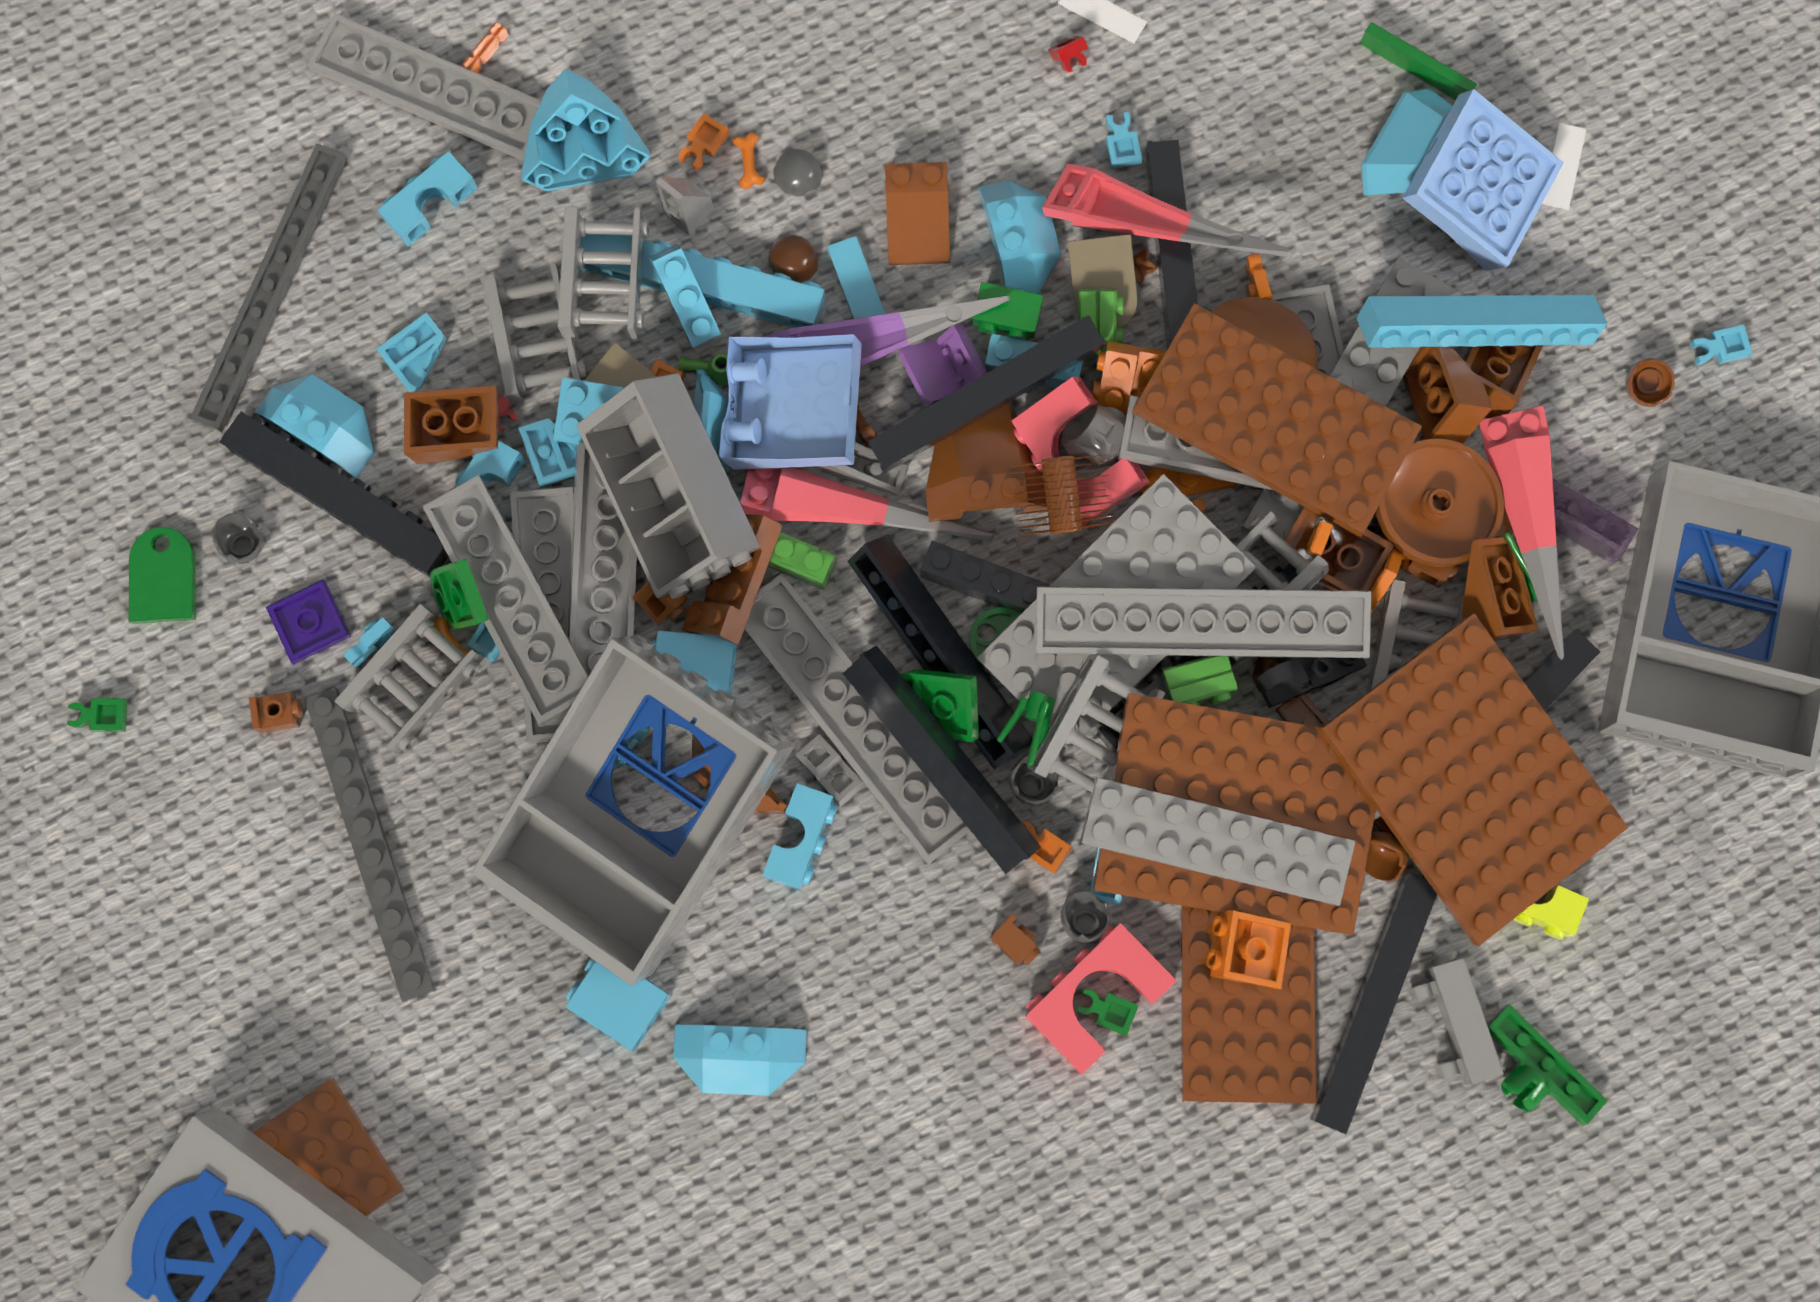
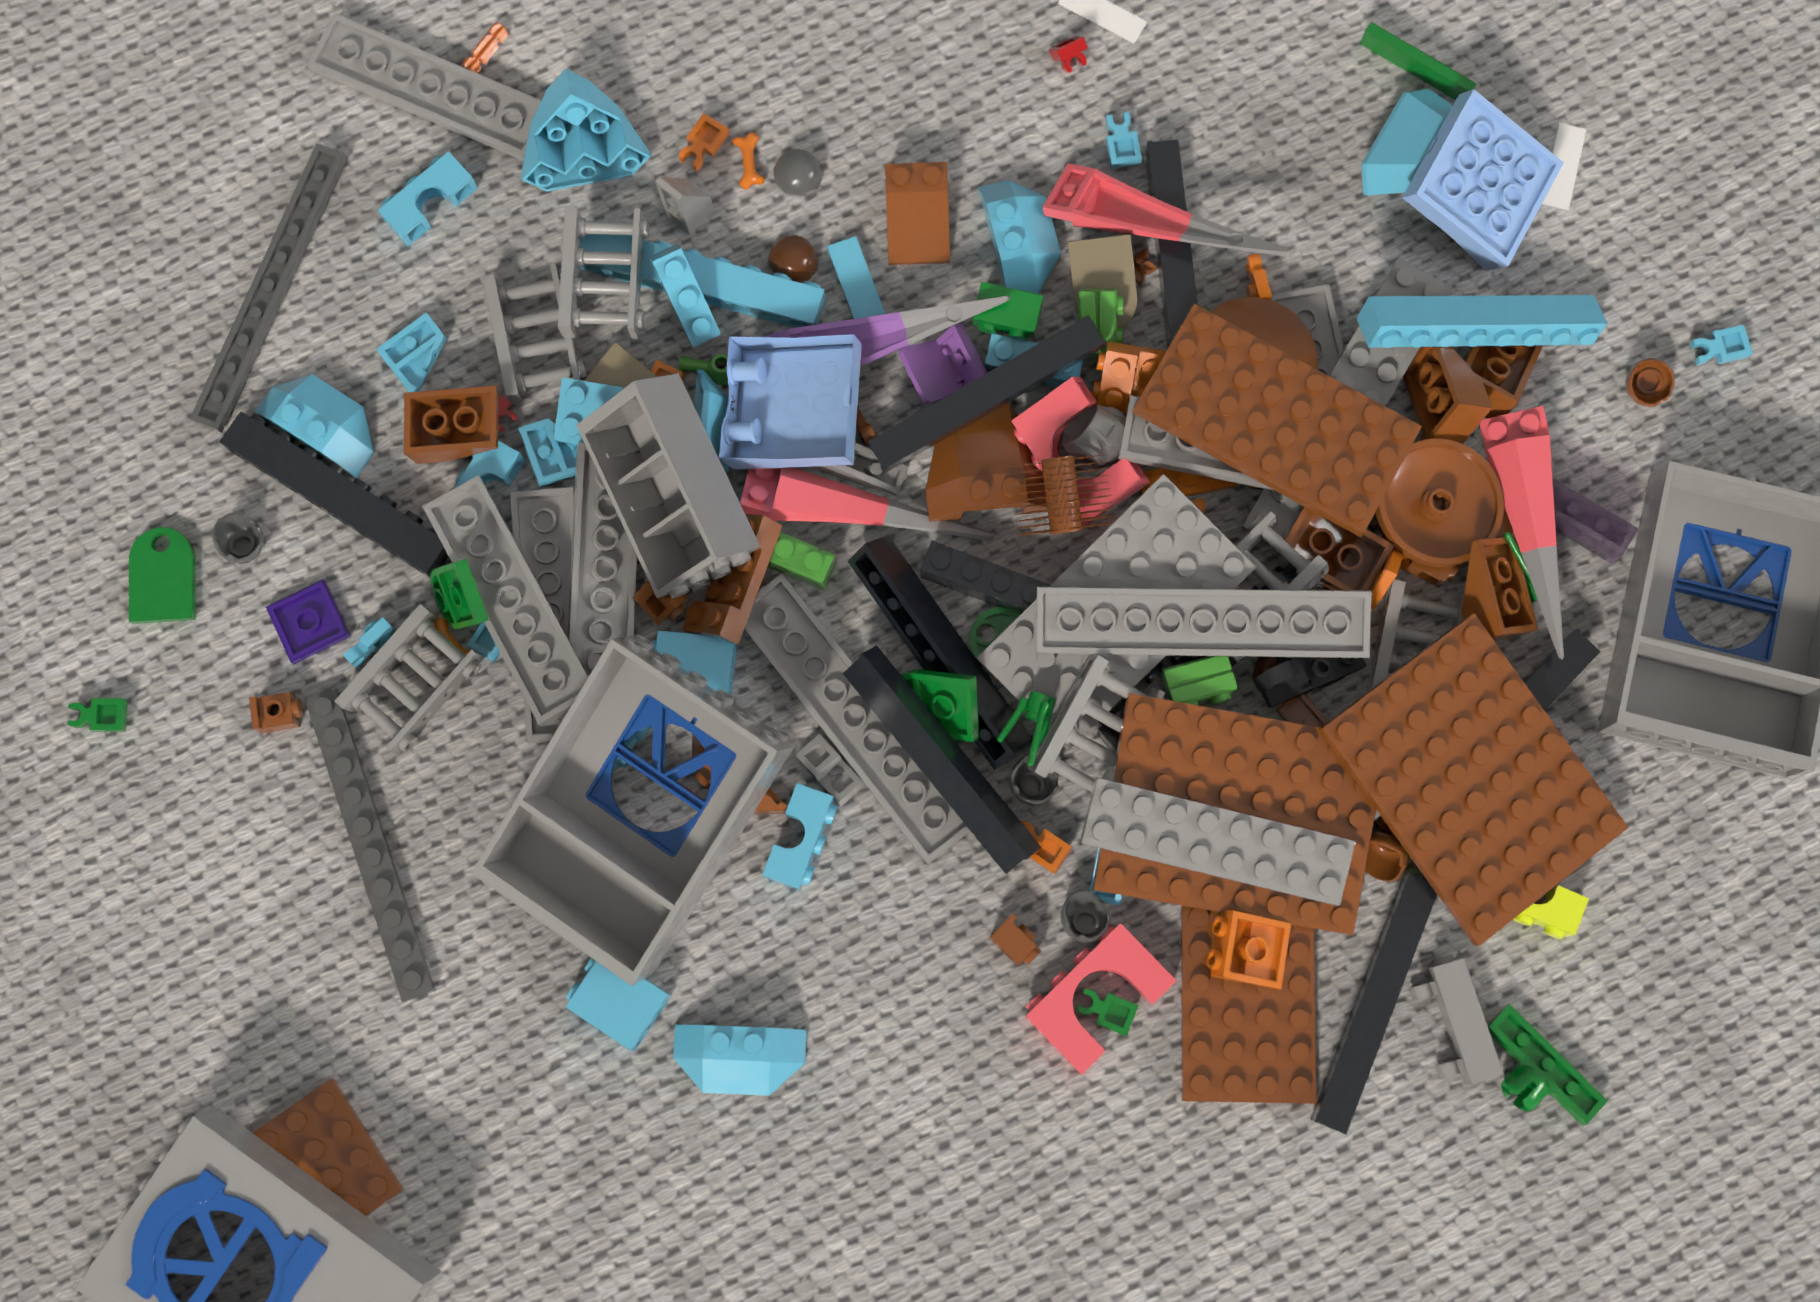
orange tile [1305,521,1333,558] -> none

